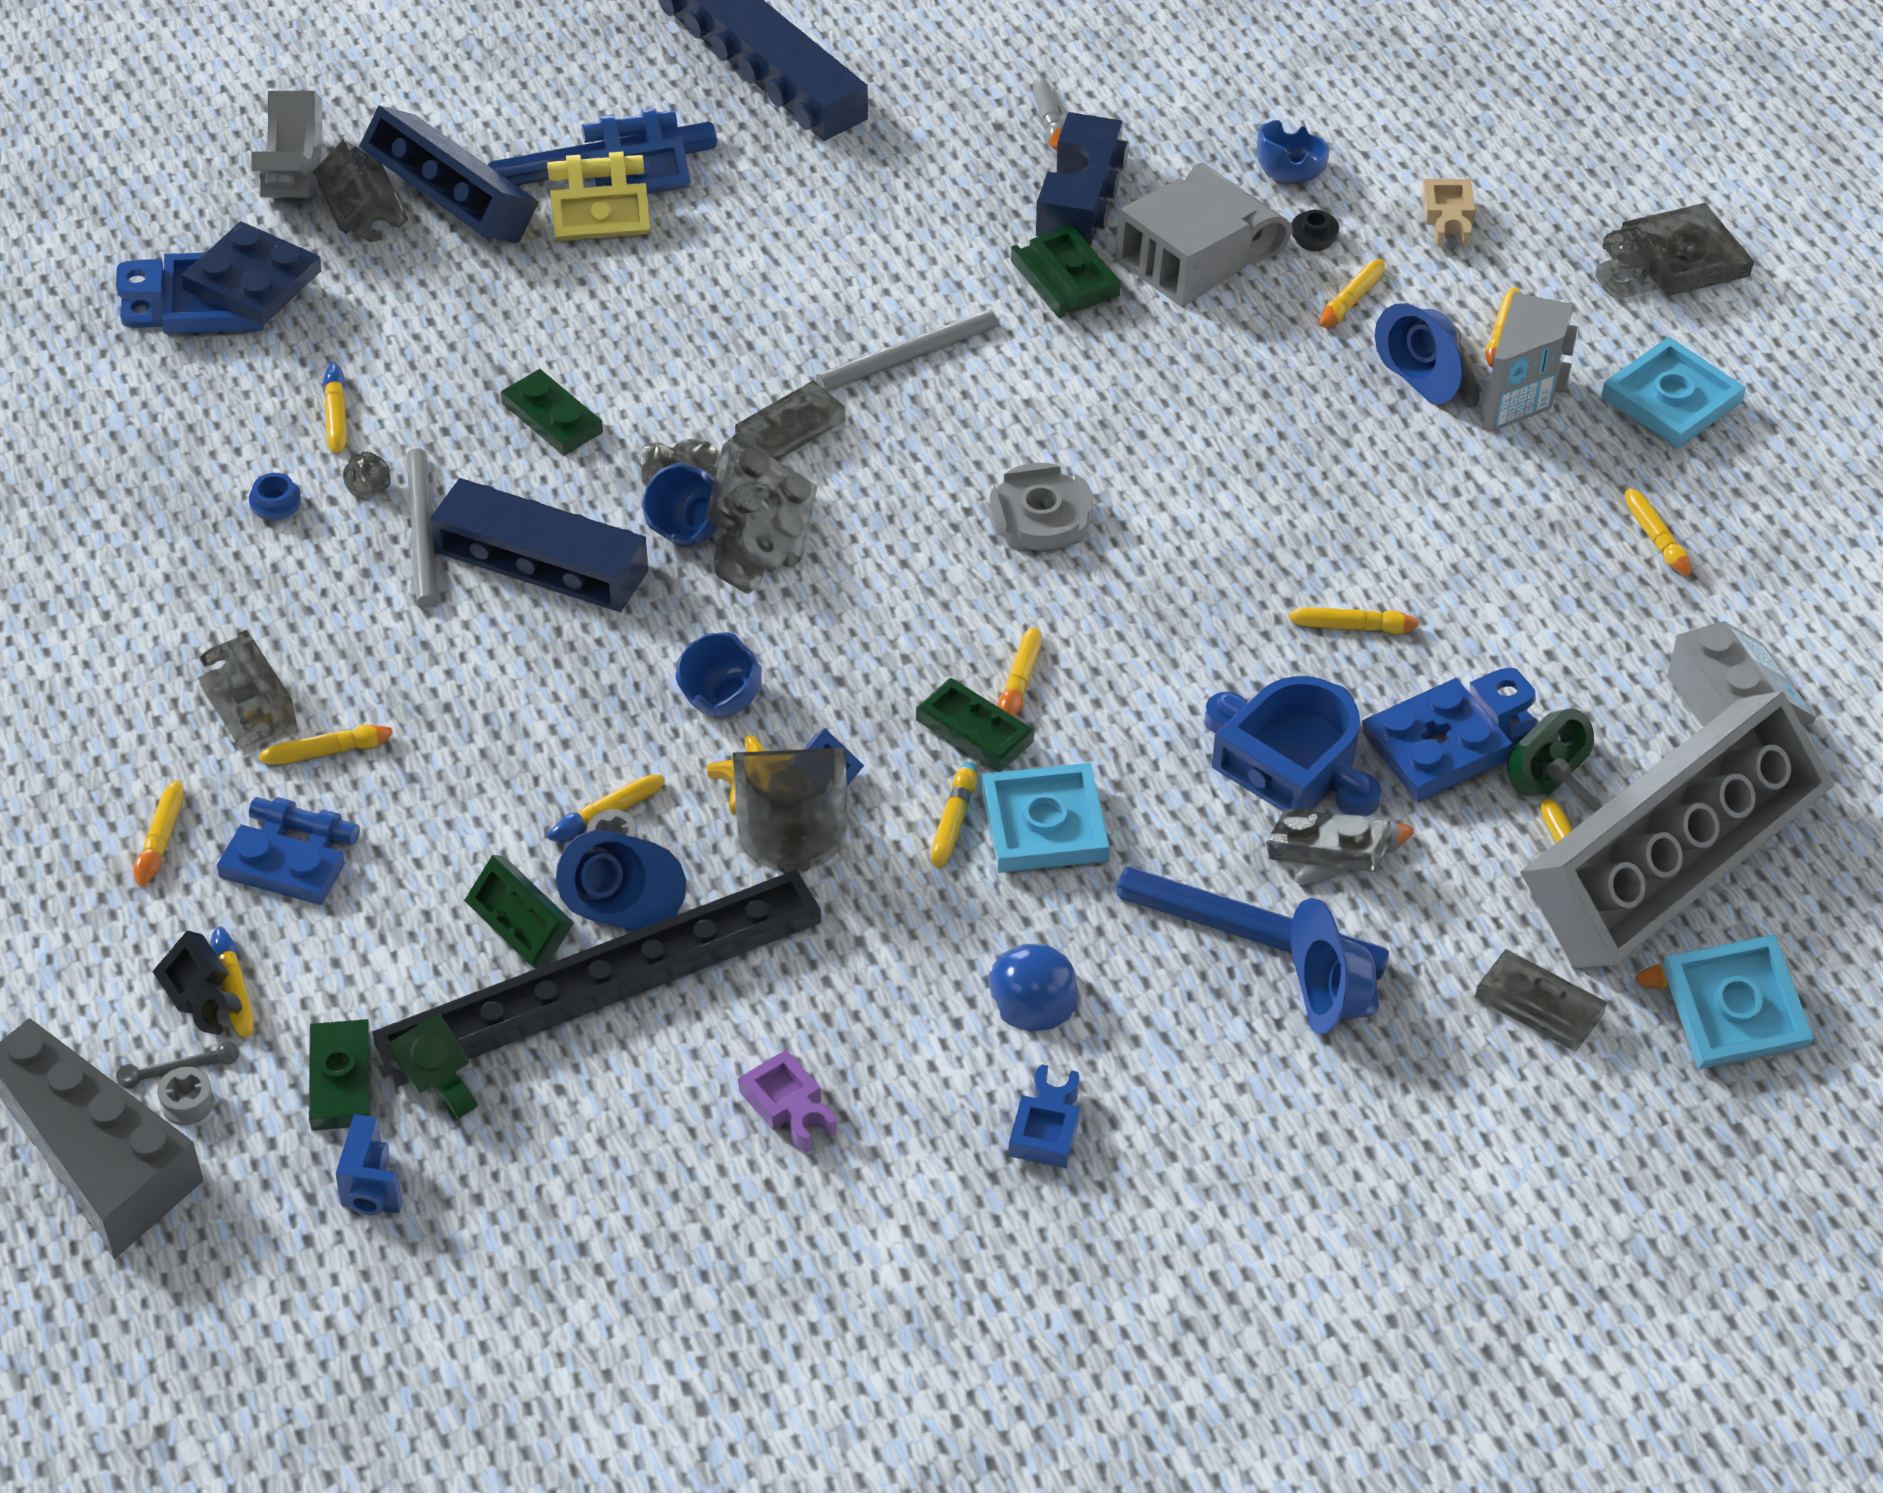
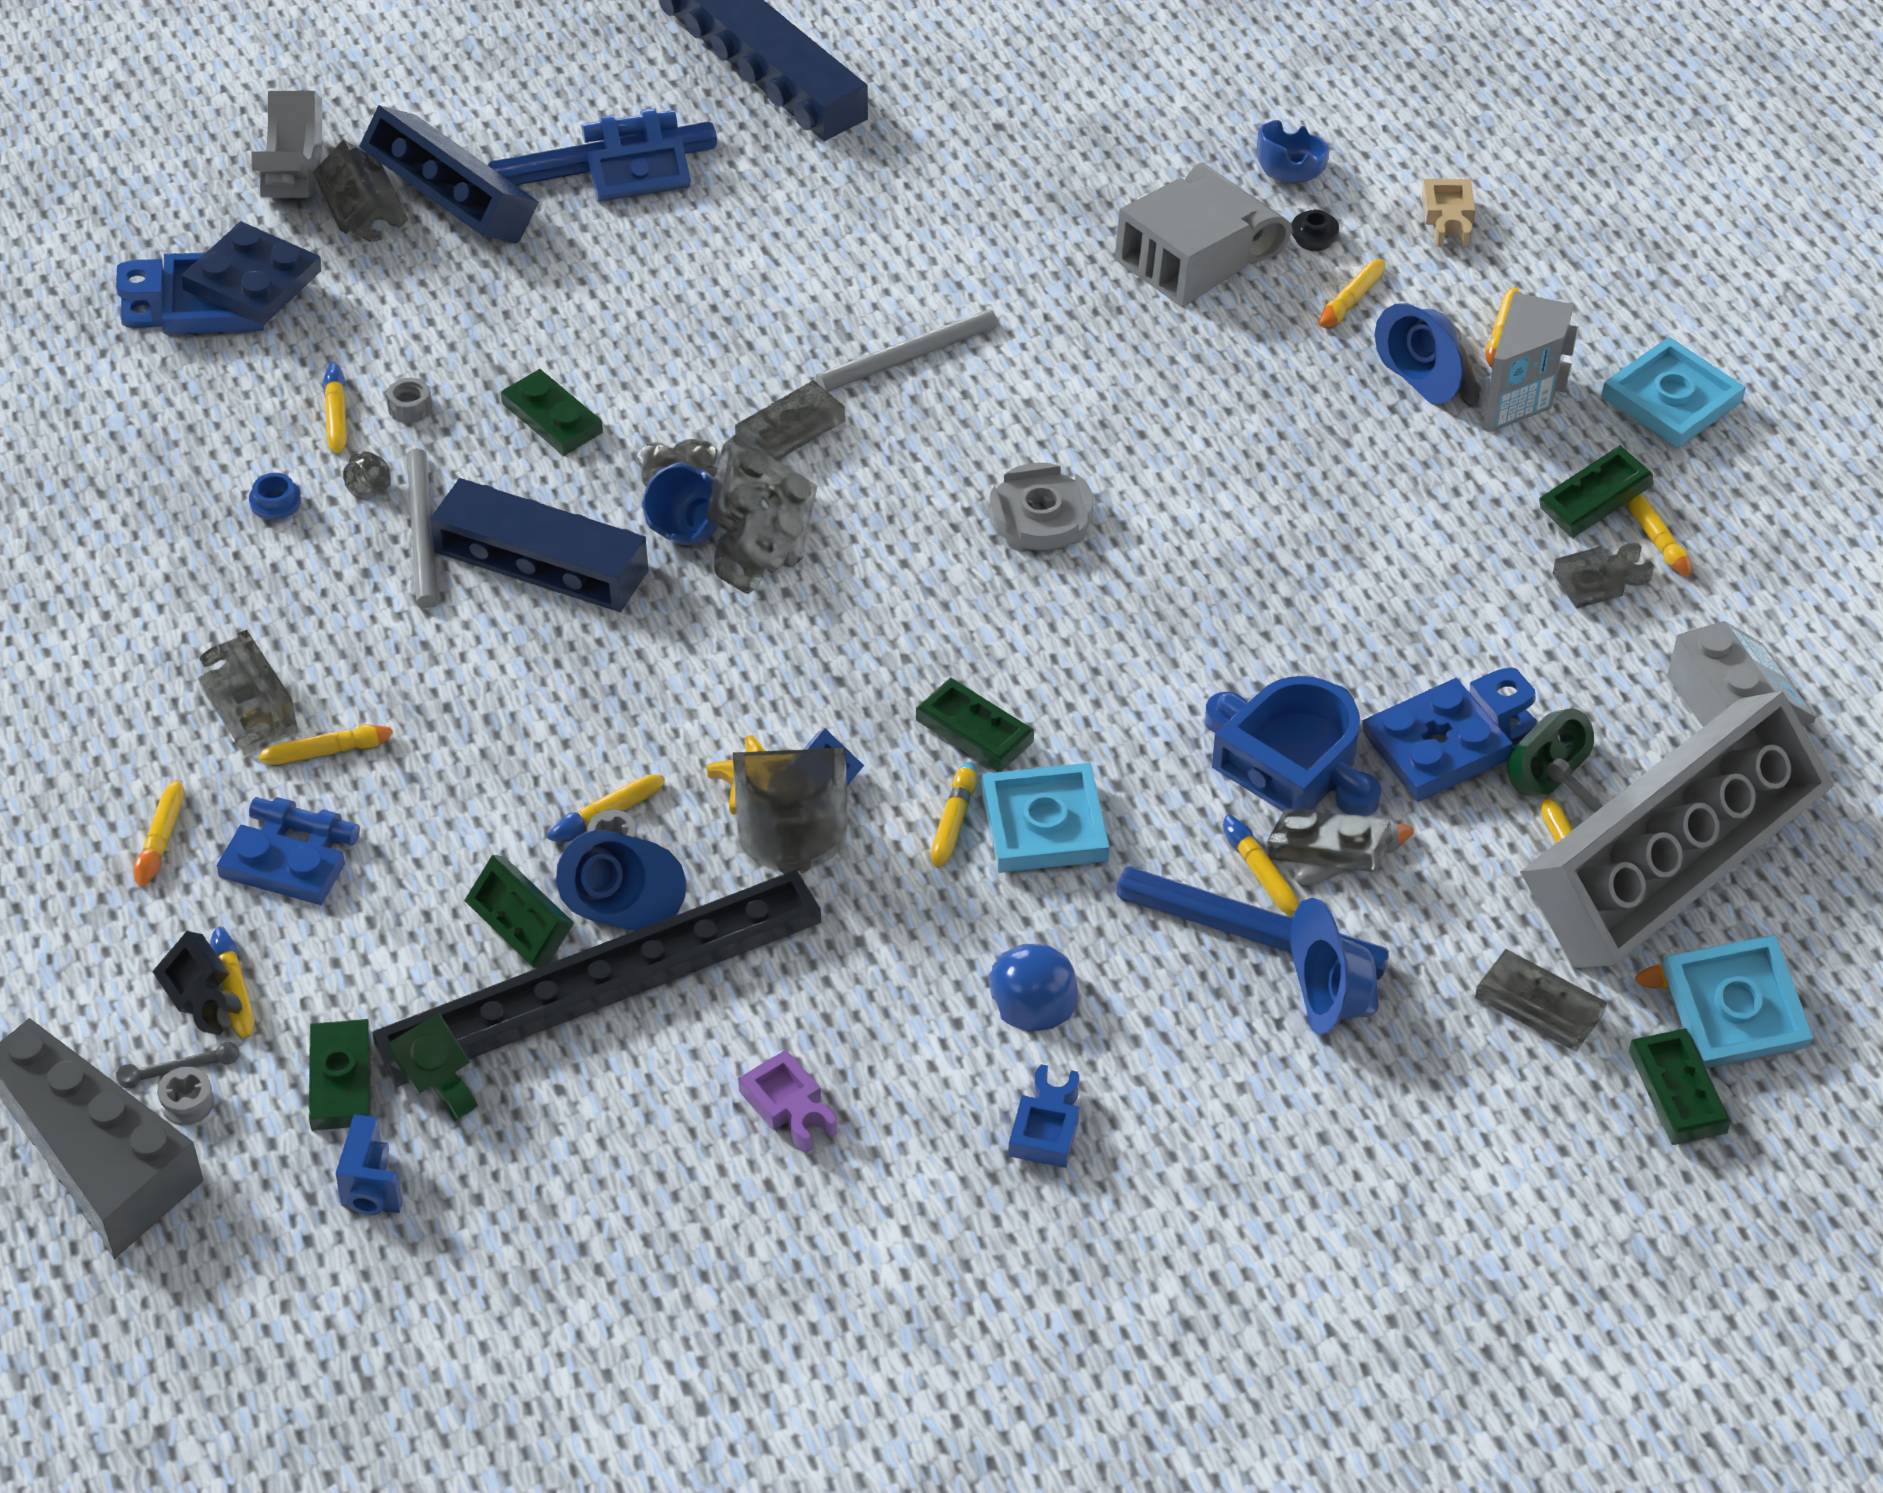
light yellow plate [547,151,650,242] -> none
blue hair [675,632,762,718] -> none
yellow piece [997,627,1042,717] -> none
dark green plate [1011,225,1121,318] -> none
light grey piece [1033,77,1063,151] -> none
dark blue arch [1036,112,1129,245] -> none
yellow piece [1288,607,1419,635] -> none
clear smoke plate [1595,202,1754,298] -> none
none -> light grey axle [386,377,433,424]
none -> yellow piece [1223,814,1299,916]
none -> dark green plate [1539,445,1654,539]
none -> clear smoke plate [1552,543,1654,609]
none -> dark green plate [1628,1028,1731,1145]

